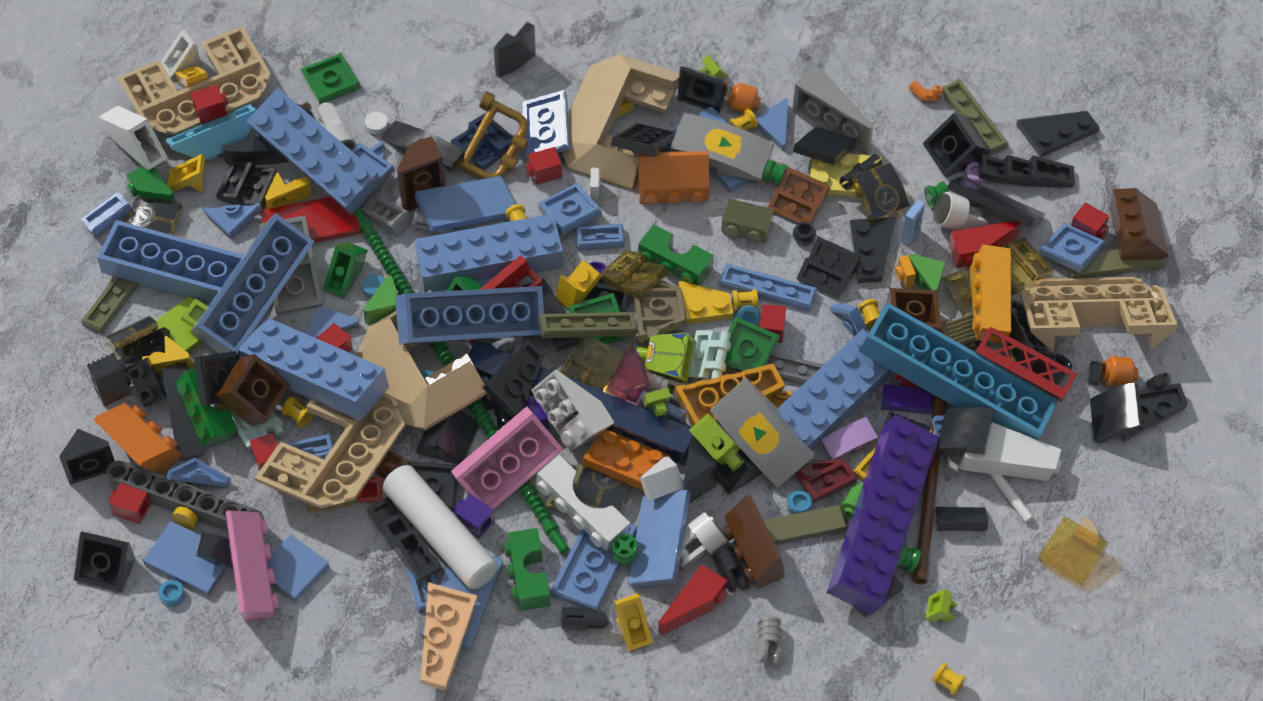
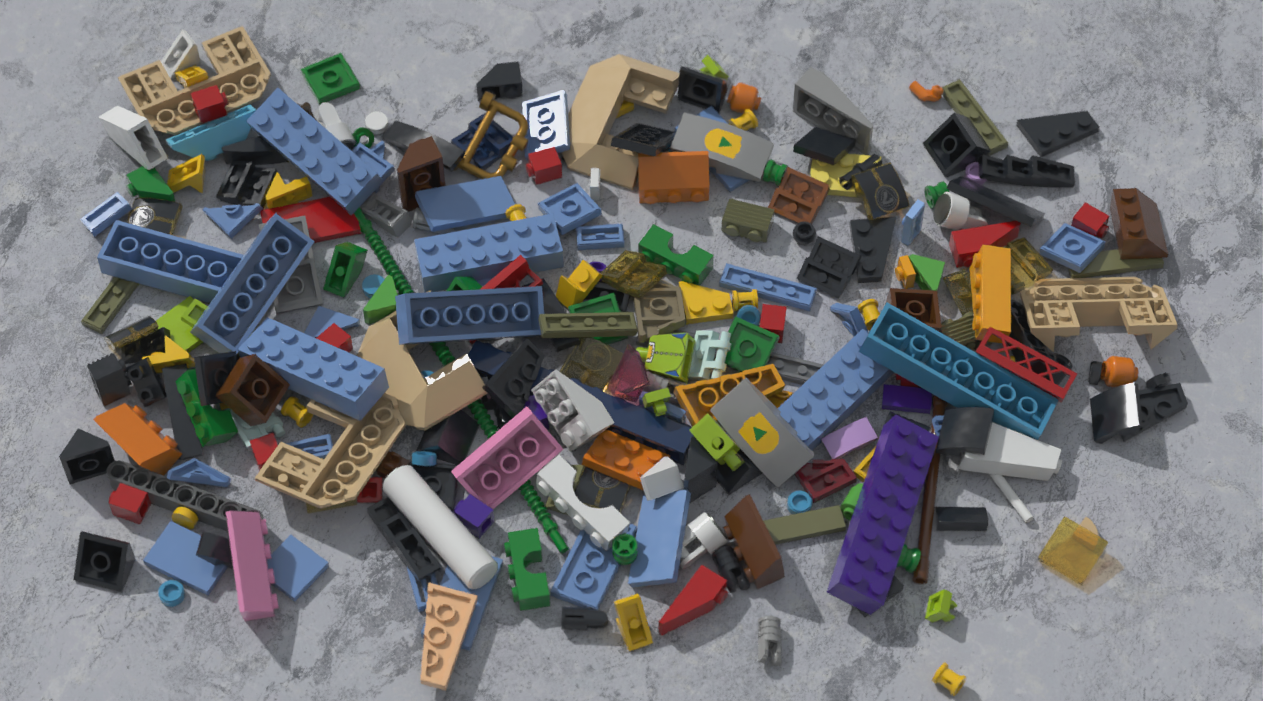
black slope [494,22,536,77] -> none
medium blue tile [757,98,788,150] -> none
none -> green plate [352,127,374,148]
none -> dark azure tile [412,451,437,466]
none -> black slope [476,61,523,101]

